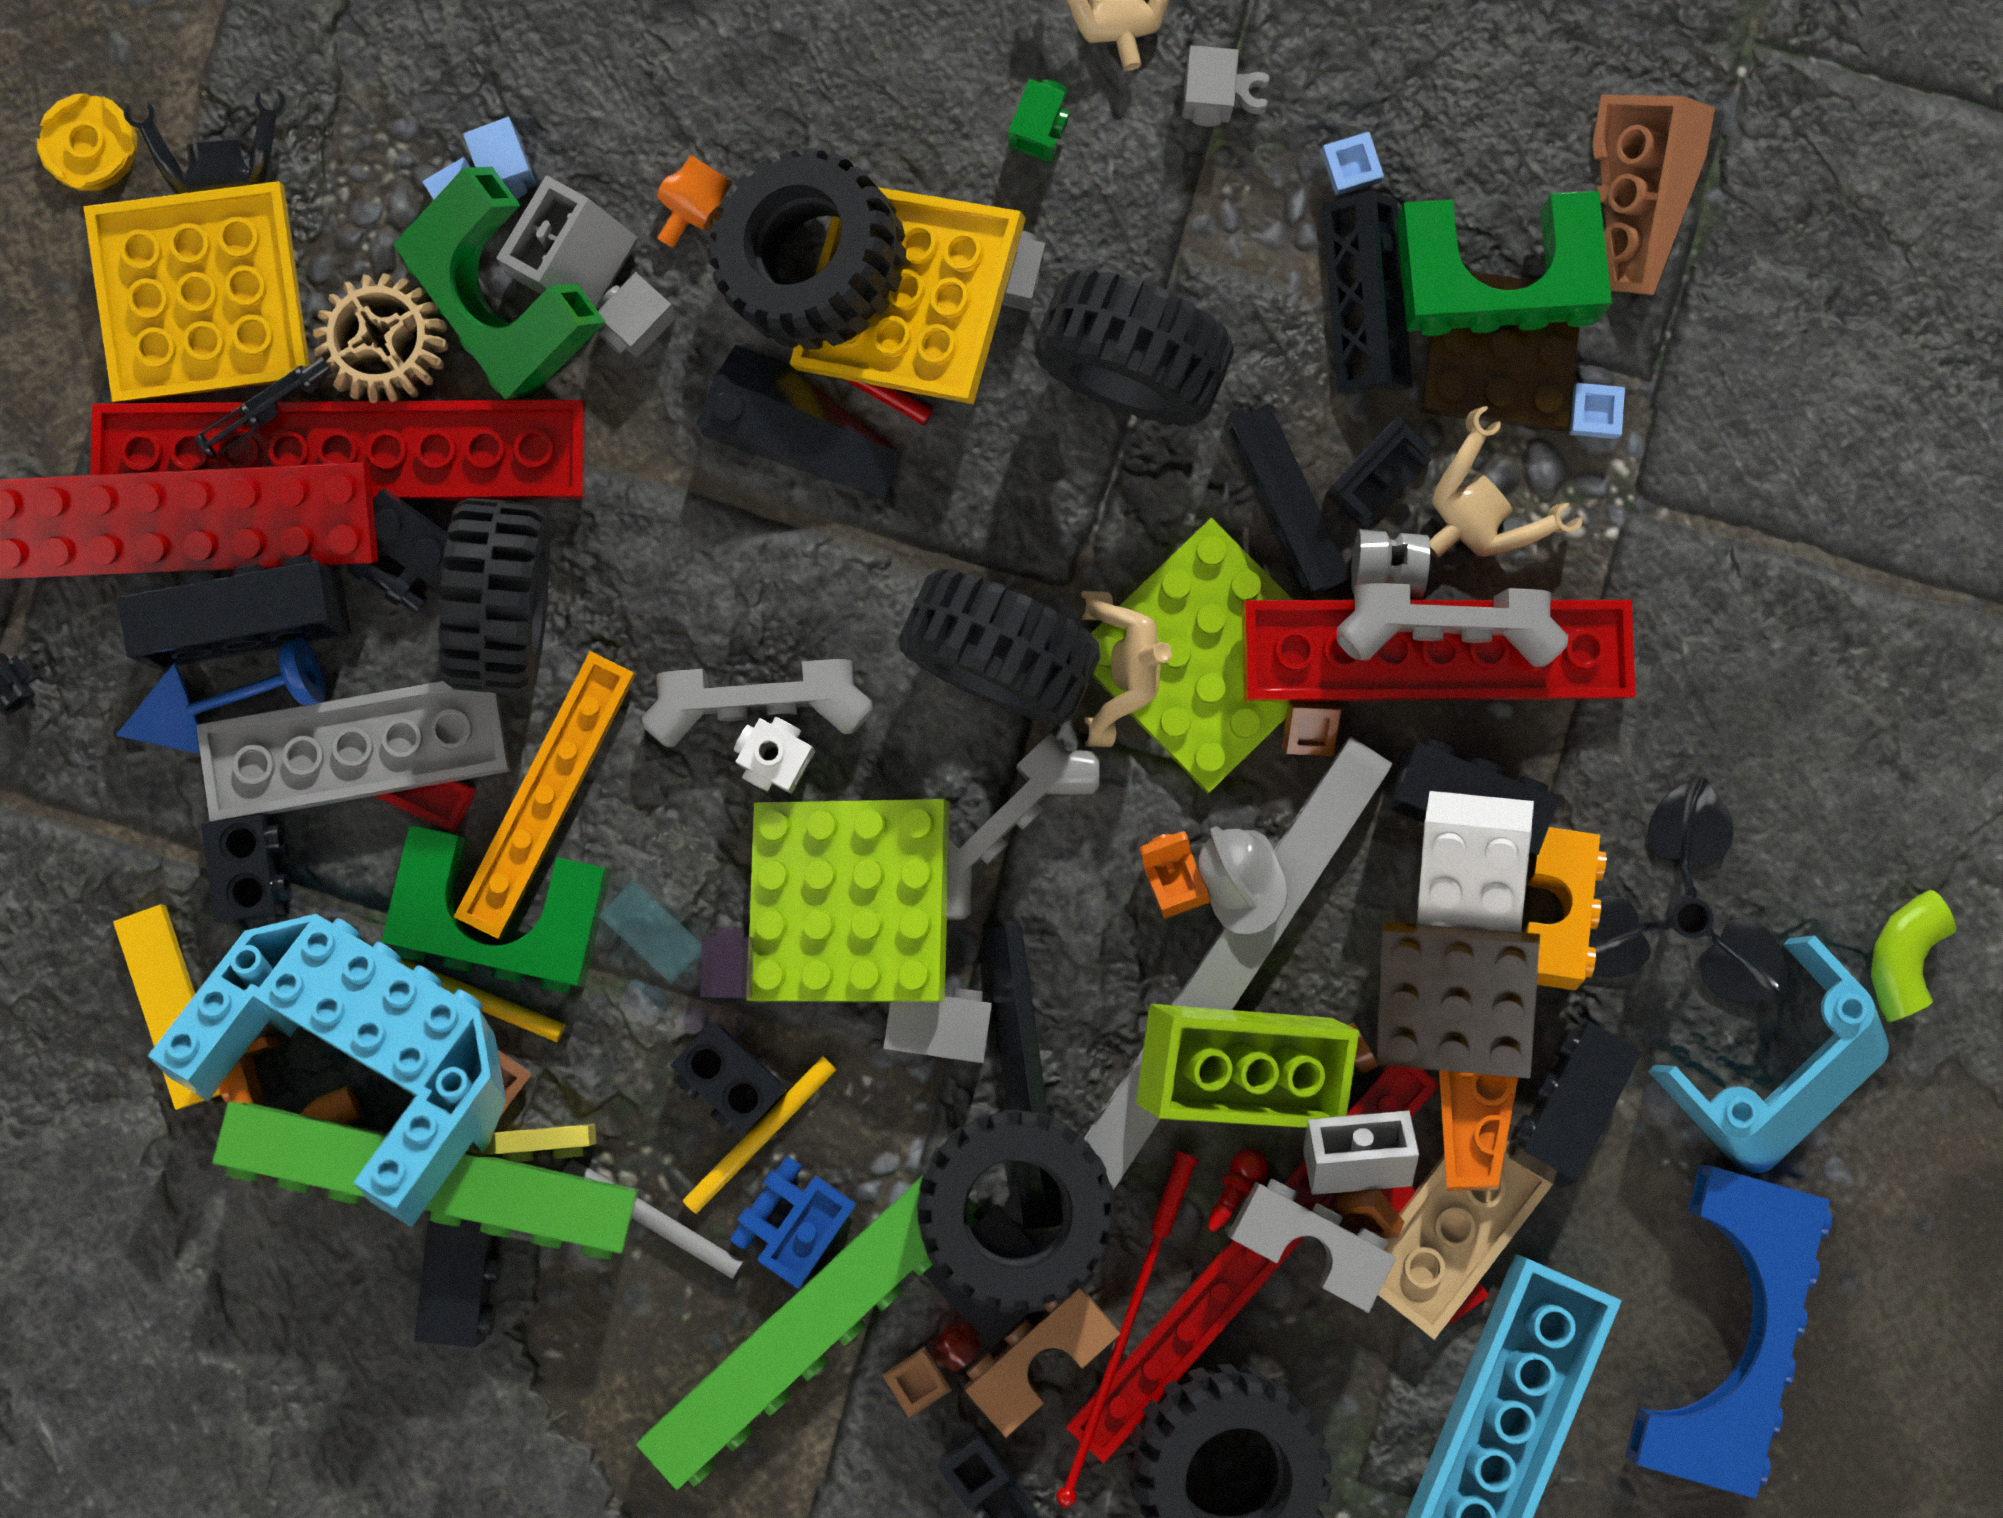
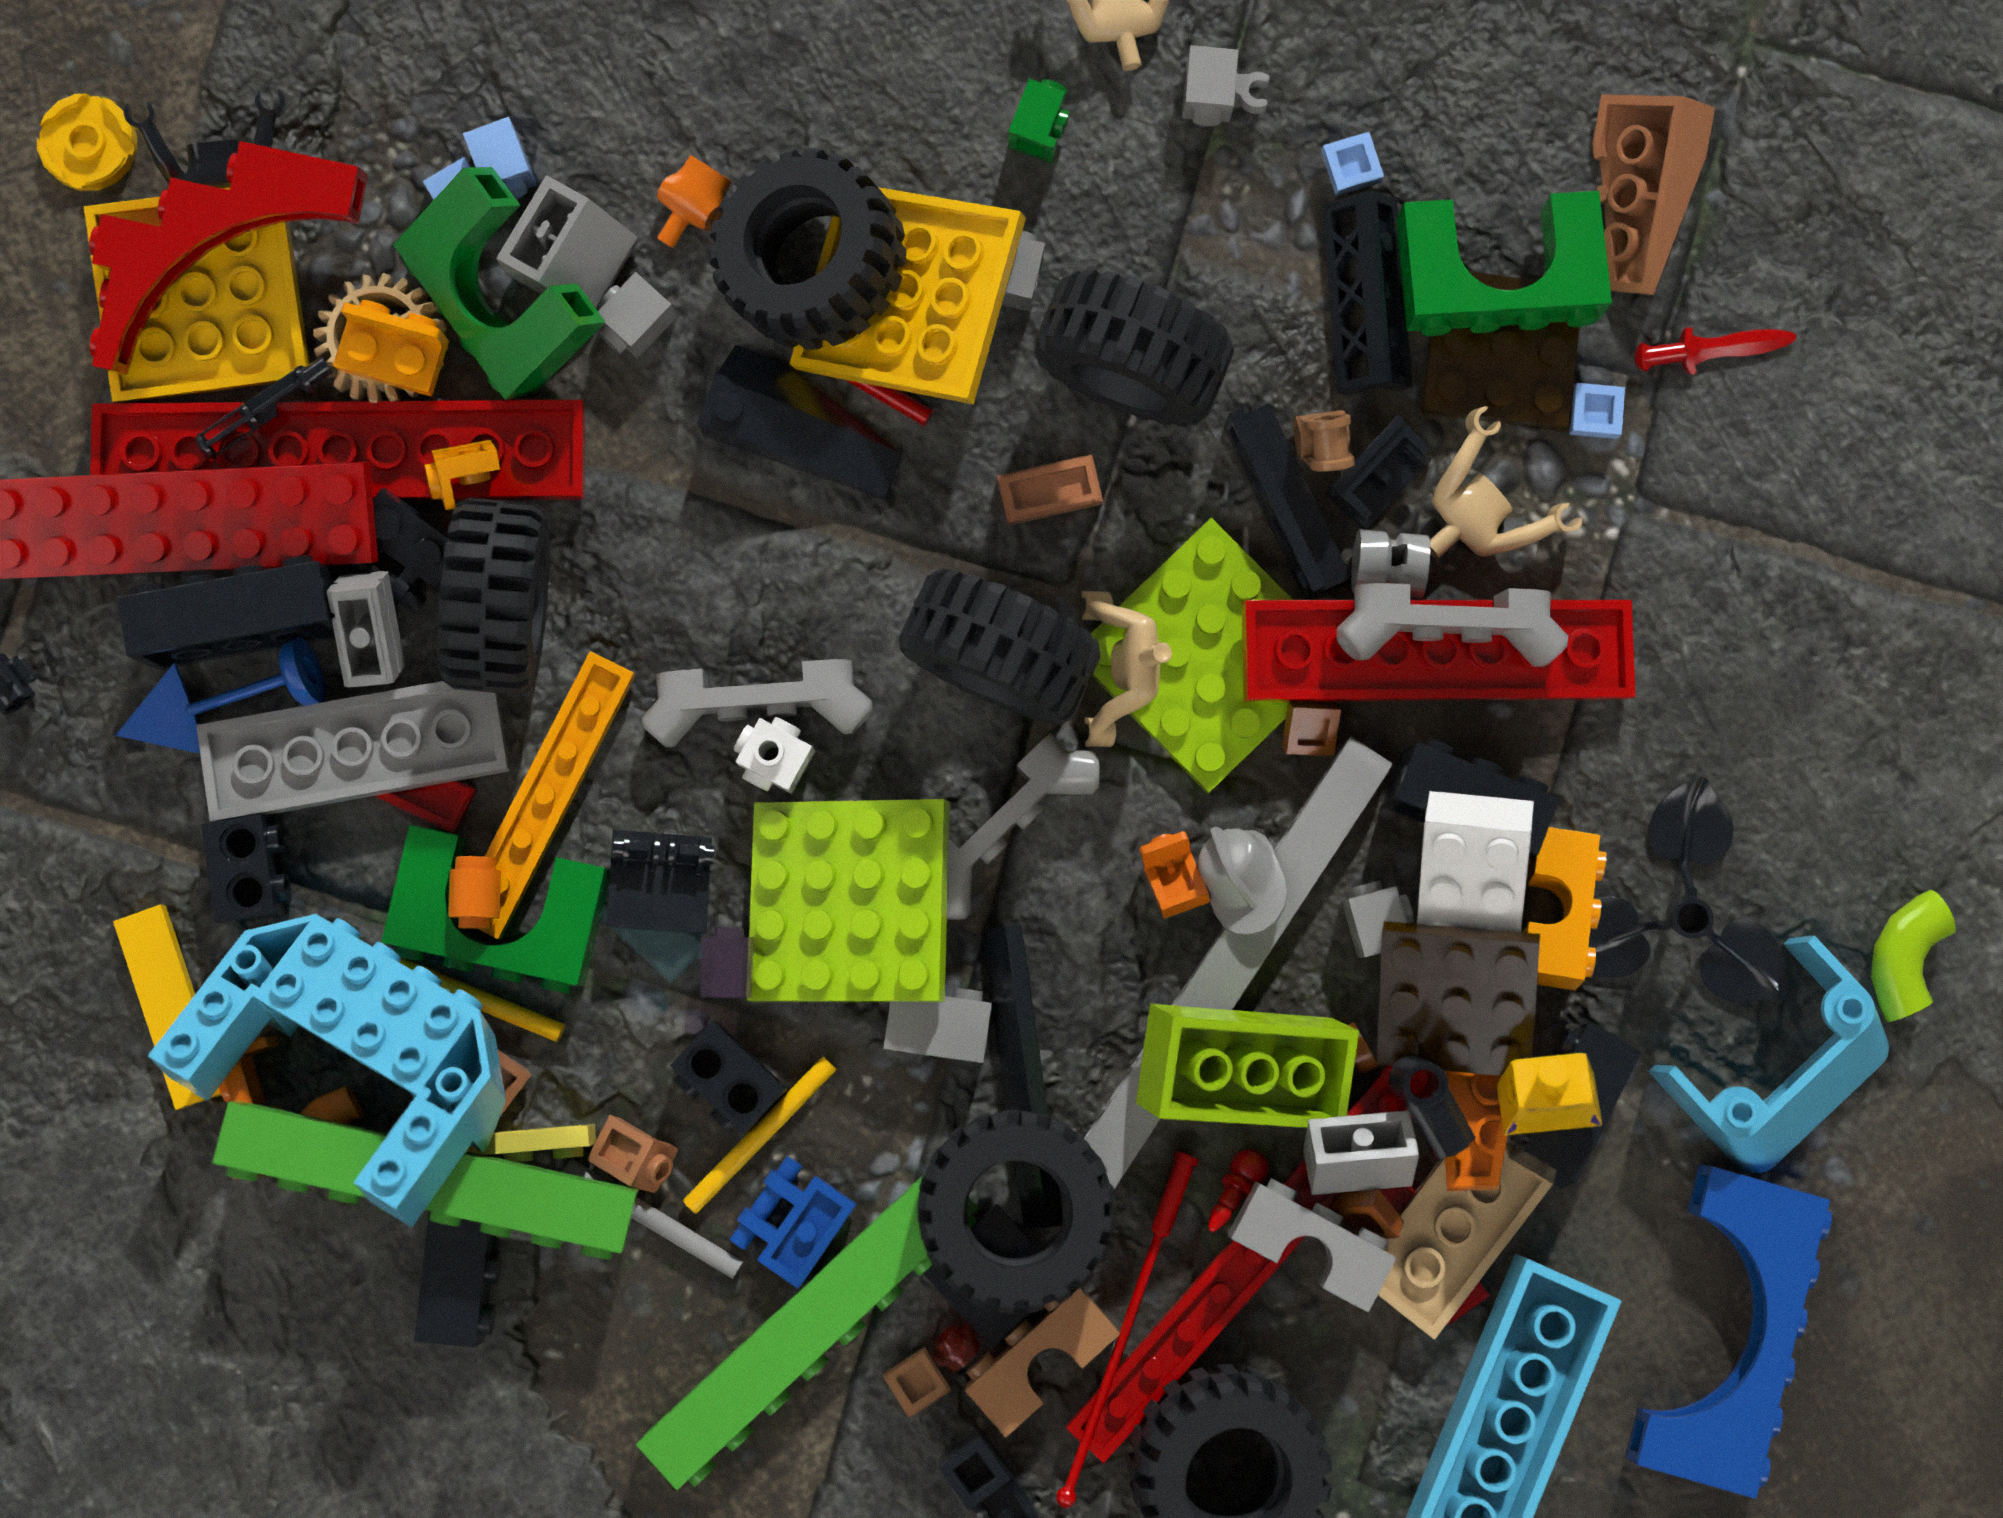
none -> red arch [89,141,368,375]
none -> light grey brick [326,571,405,687]
none -> light orange bracket [333,300,449,397]
none -> light orange bracket [424,440,500,510]
none -> orange brick [448,856,501,929]
none -> nougat bracket [586,1115,678,1193]
none -> black hinge [606,829,714,934]
none -> nougat tile [997,454,1103,526]
none -> medium nougat piece [1293,410,1355,471]
none -> light grey brick [1342,880,1414,959]
none -> black piece [1389,1056,1476,1160]
none -> yellow torso [1497,1053,1602,1135]
none -> red sword [1634,327,1796,375]

